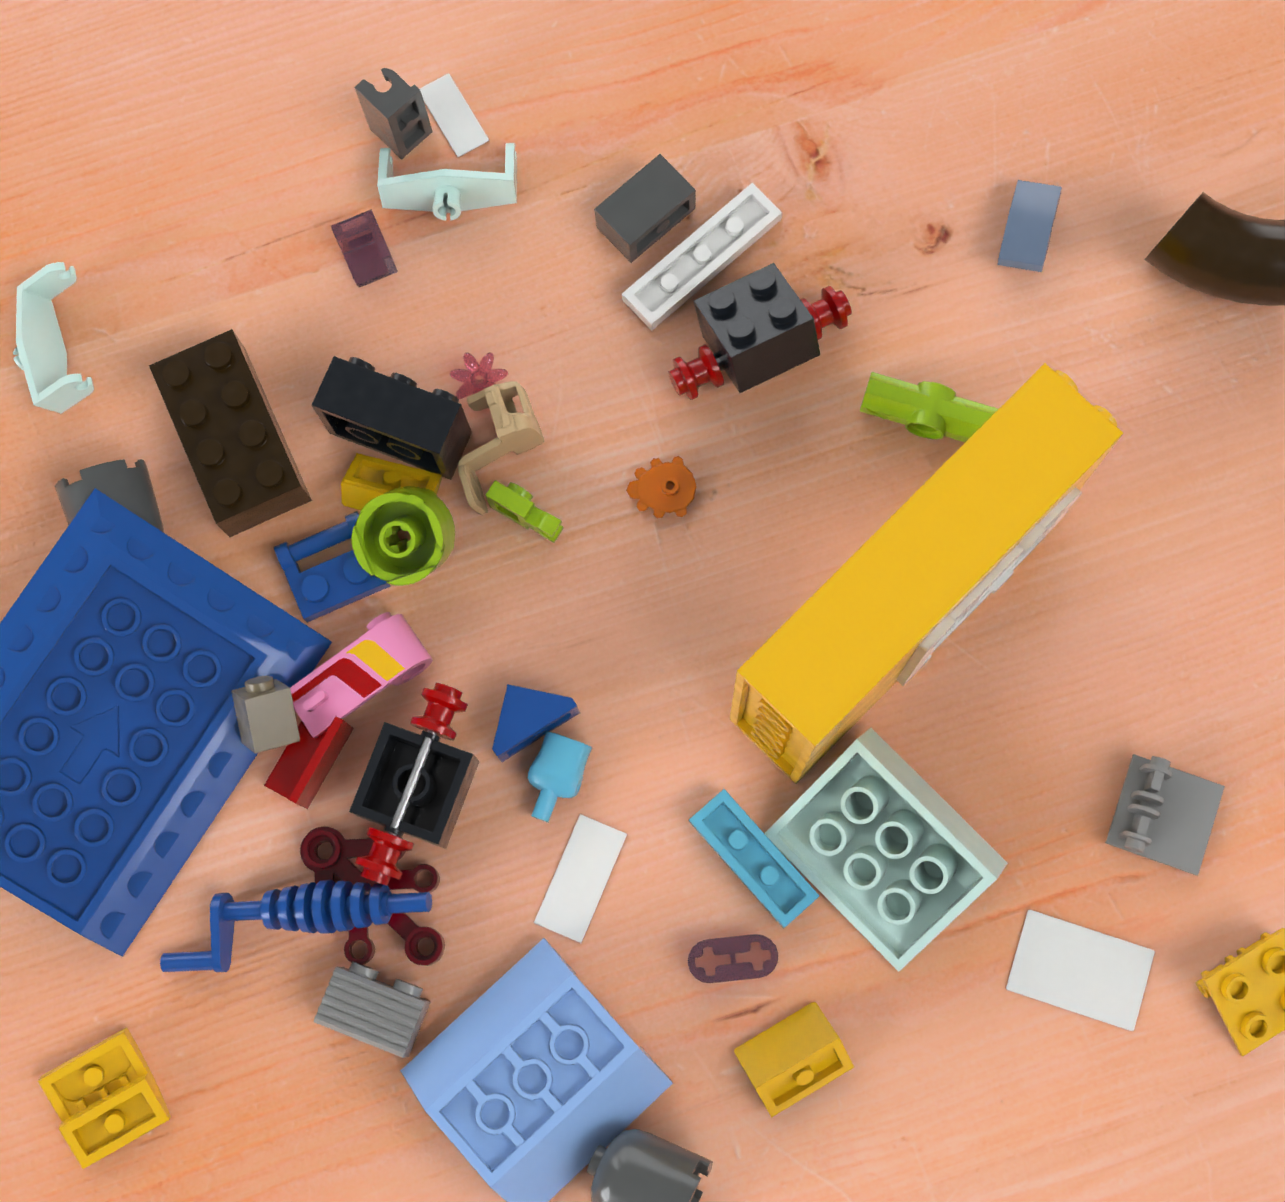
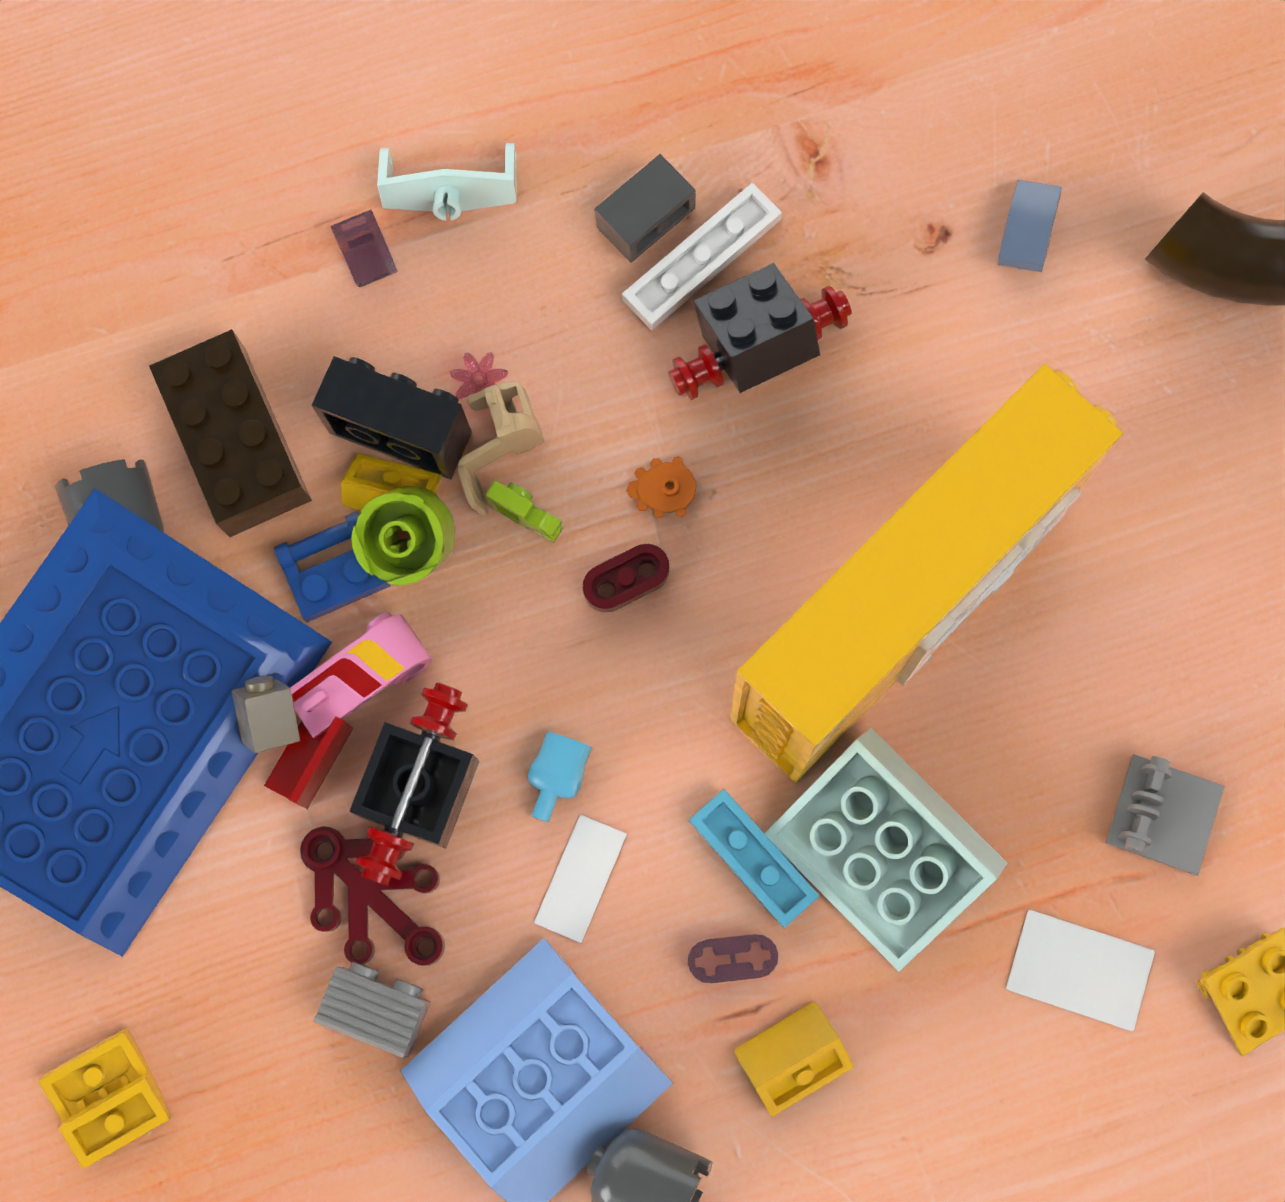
light aqua piece [13,262,94,414] -> none
blue piece [160,880,432,972] -> none
dark grey hinge [355,68,433,160] -> none
white sticker [420,73,490,157] -> none
blue slope [492,684,580,762] -> none
lime piece [860,372,998,442] -> none
none -> dark red plate [583,544,670,612]

